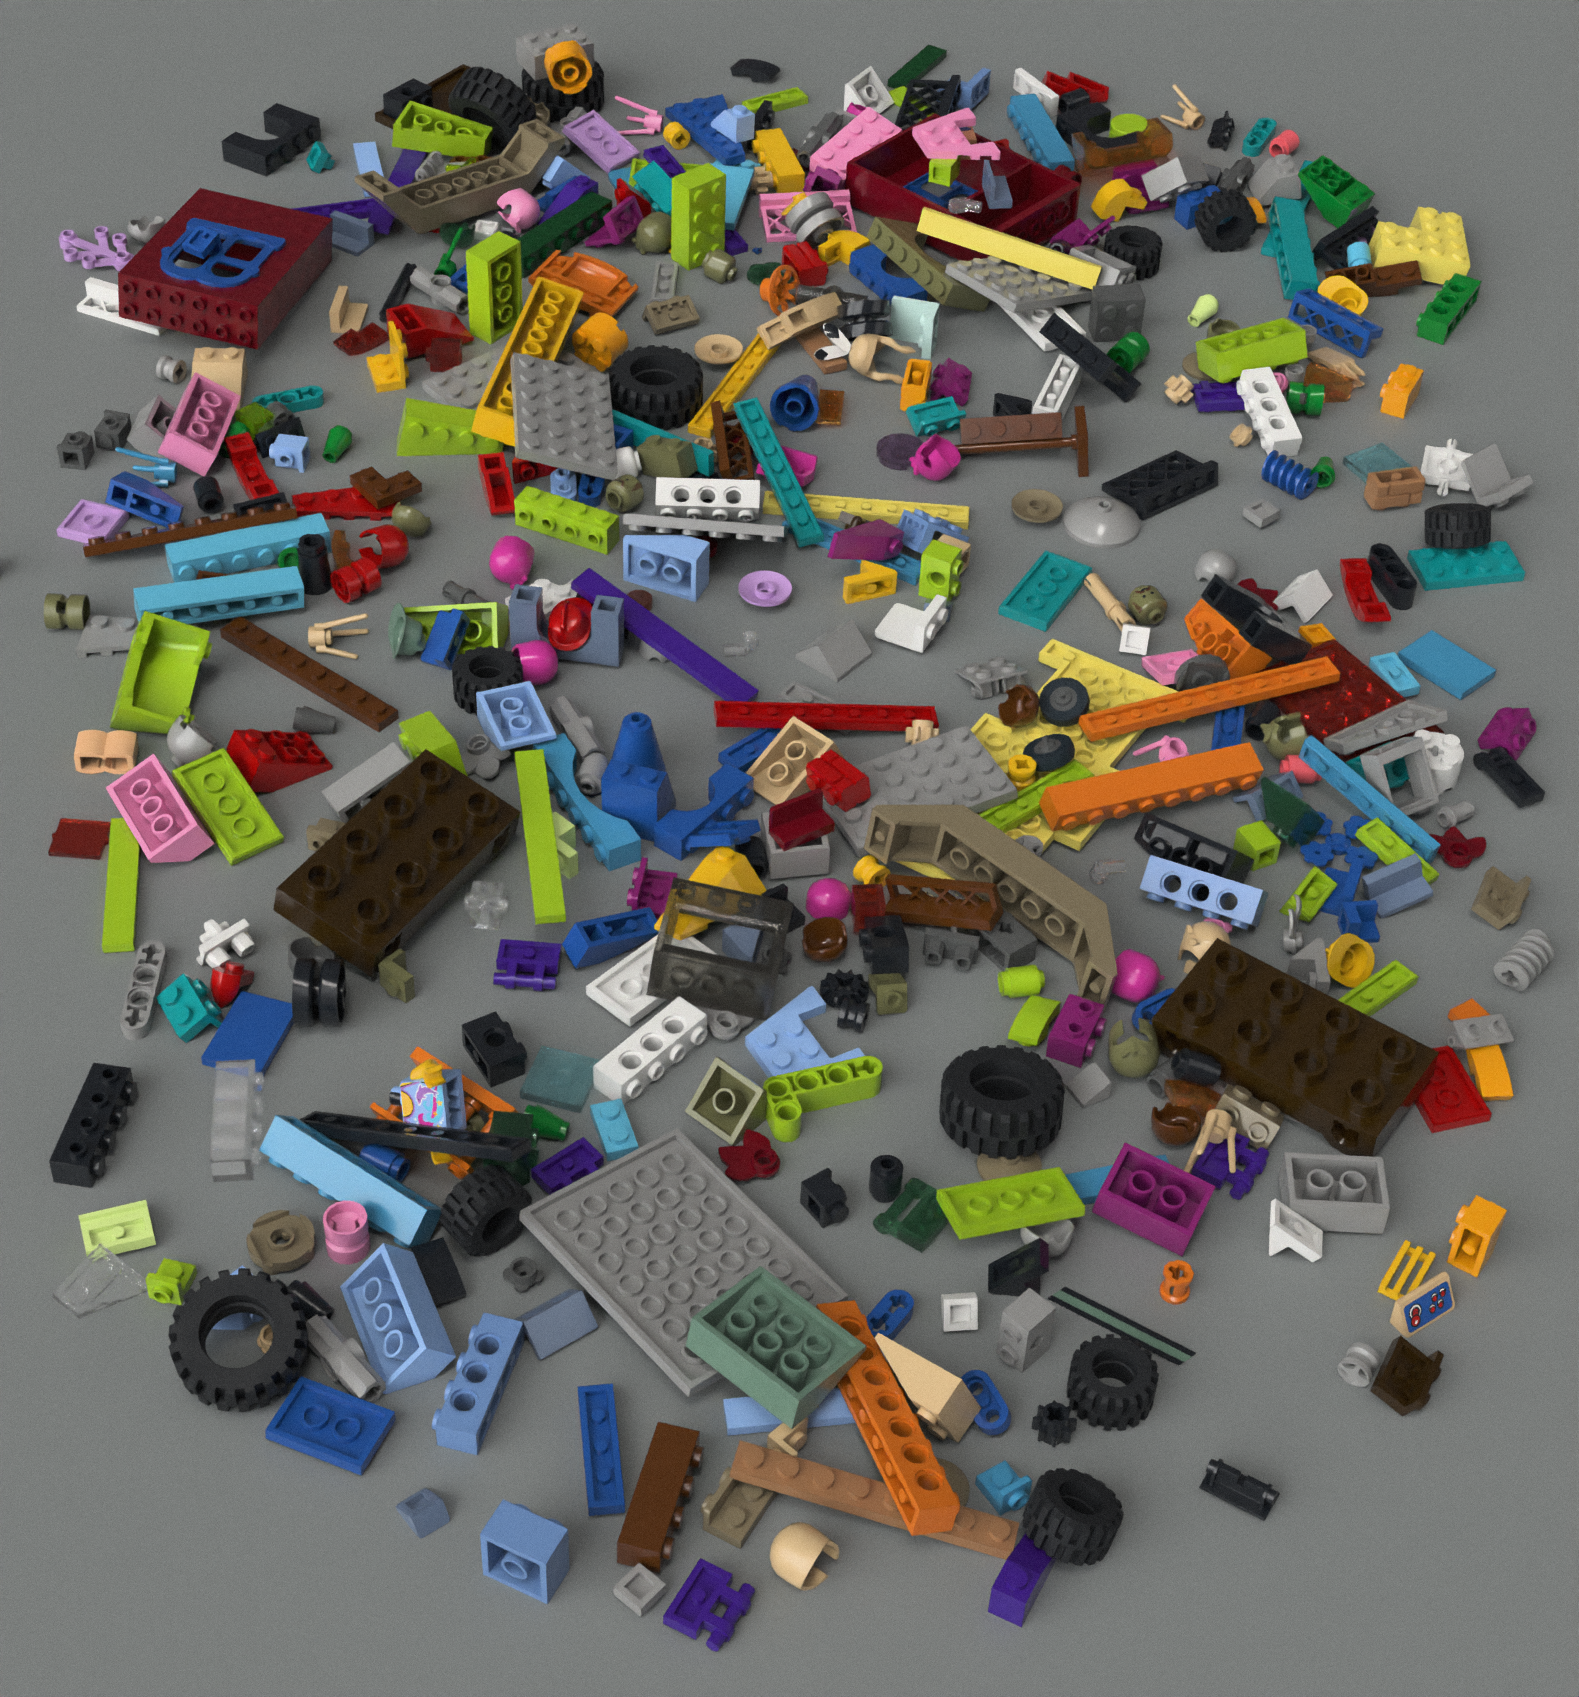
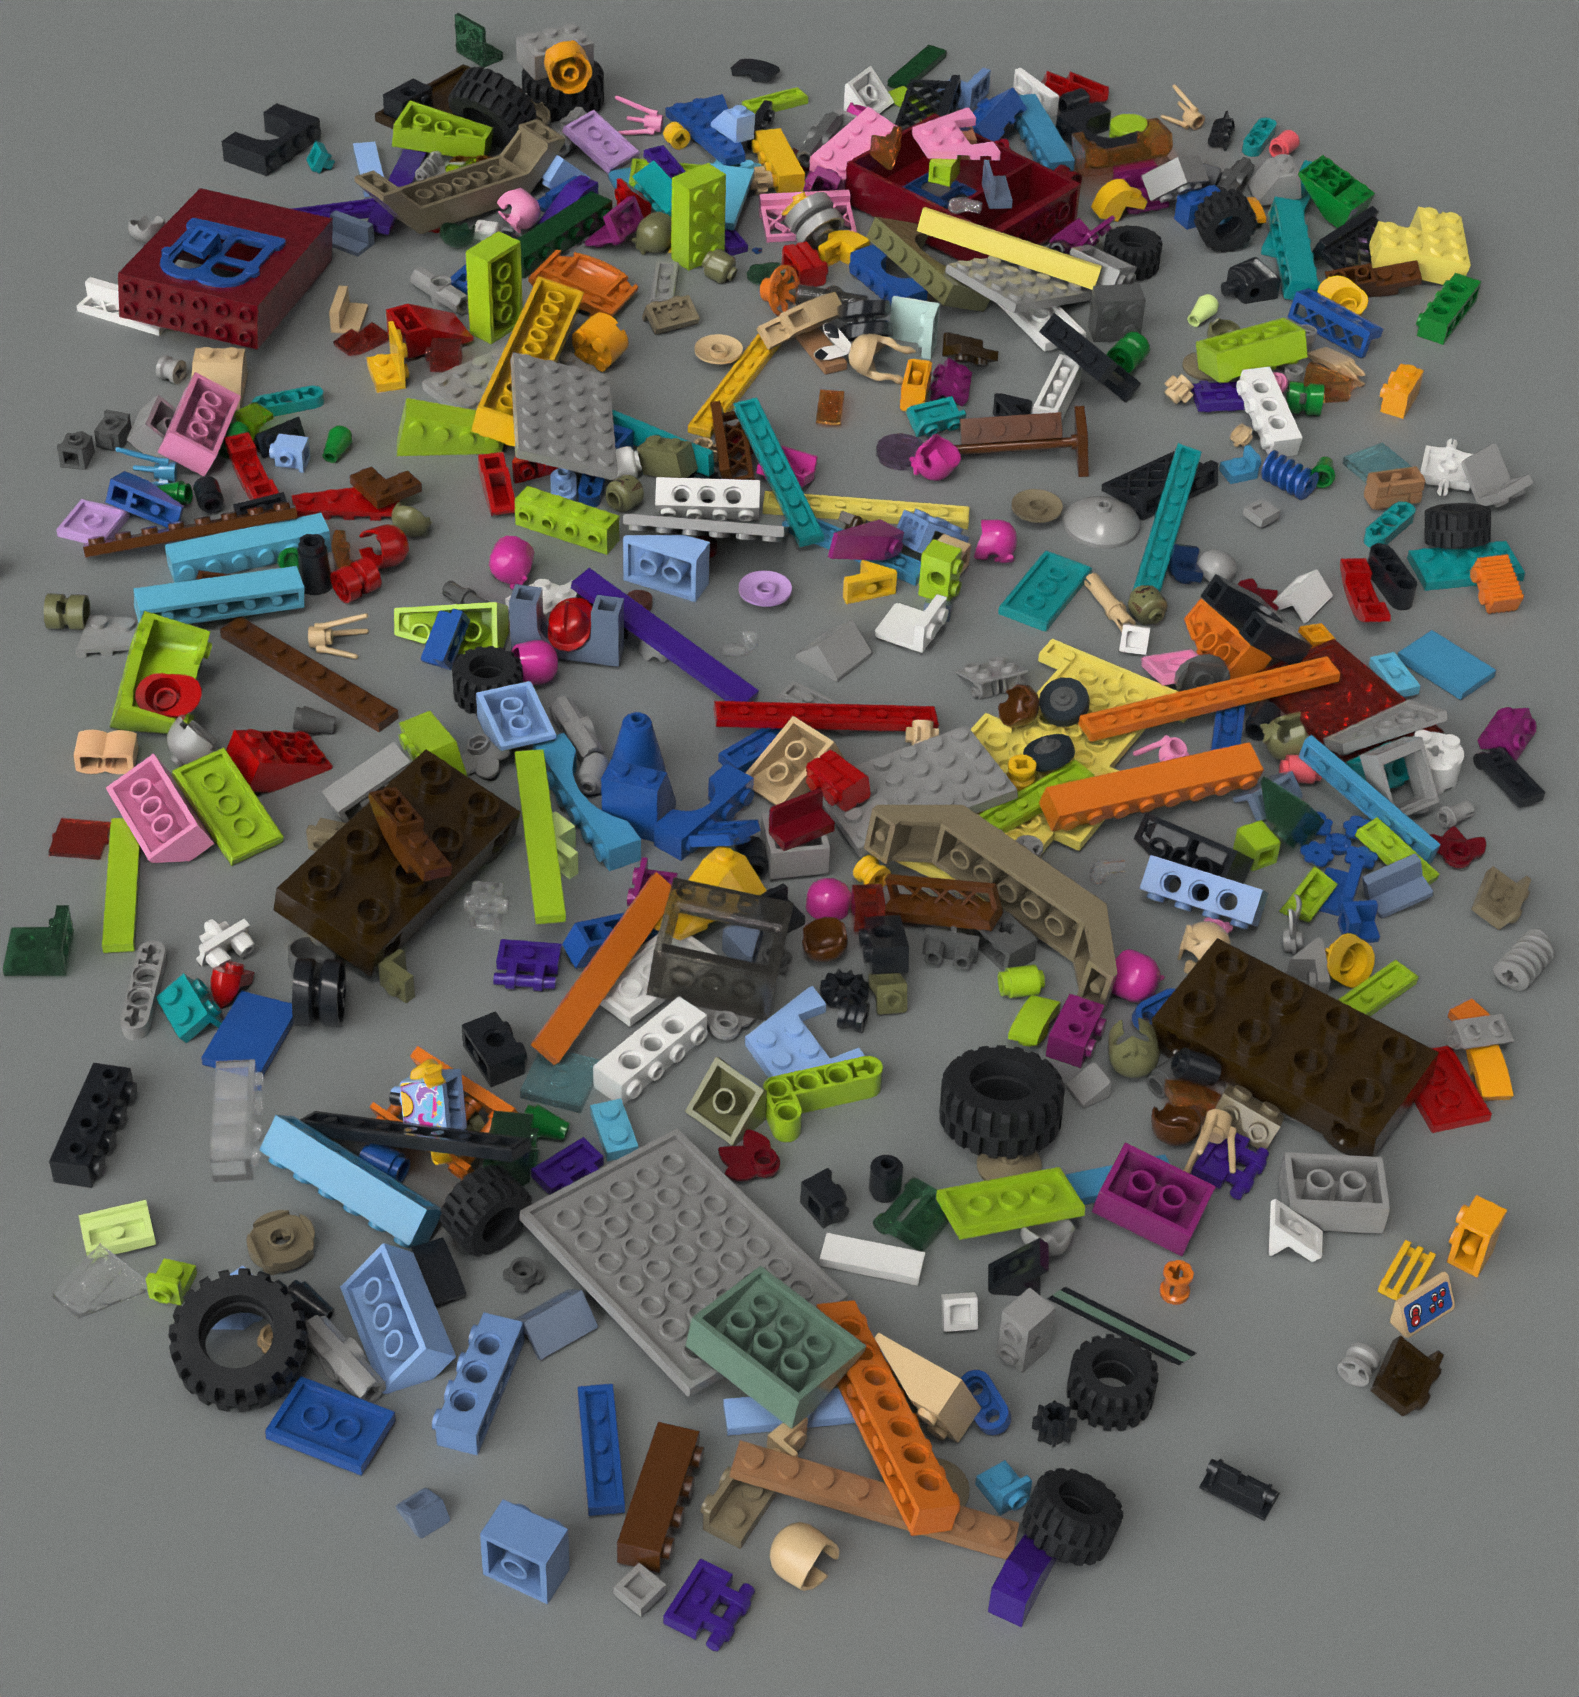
lavender plant [59,226,134,271] -> none
dark grey wheel [263,401,295,427] -> none
bright pink wheel [323,1200,371,1265] -> none
black axle [379,263,417,322] -> none
sand green piece [388,603,426,659] -> none
green plant [434,227,463,277] -> none
black tyre [609,345,703,430] -> none
blue cone [770,375,819,431] -> none
blue beam [866,1289,914,1340] -> none
medium azure brick [1347,242,1372,267] -> none
none -> clear green bracket [3,905,74,976]
none -> red piece [135,673,202,718]
none -> green cone [156,481,193,506]
none -> reddish brown slope [368,787,452,882]
none -> clear green bracket [454,13,503,68]
none -> orange tile [531,872,678,1065]
none -> white tile [819,1233,925,1286]
none -> clear orange slope [870,126,902,170]
none -> dark brown bracket [942,332,999,367]
none -> blue wedge [972,87,1027,141]
none -> dark pink helmet [974,519,1017,563]
none -> teal tile [1132,443,1202,592]
none -> dark blue bracket [1168,544,1204,584]
none -> dark azure bracket [1219,445,1261,484]
none -> black torso [1221,257,1281,304]
none -> teal beam [1363,501,1416,548]
none -> orange brick [1470,554,1524,614]

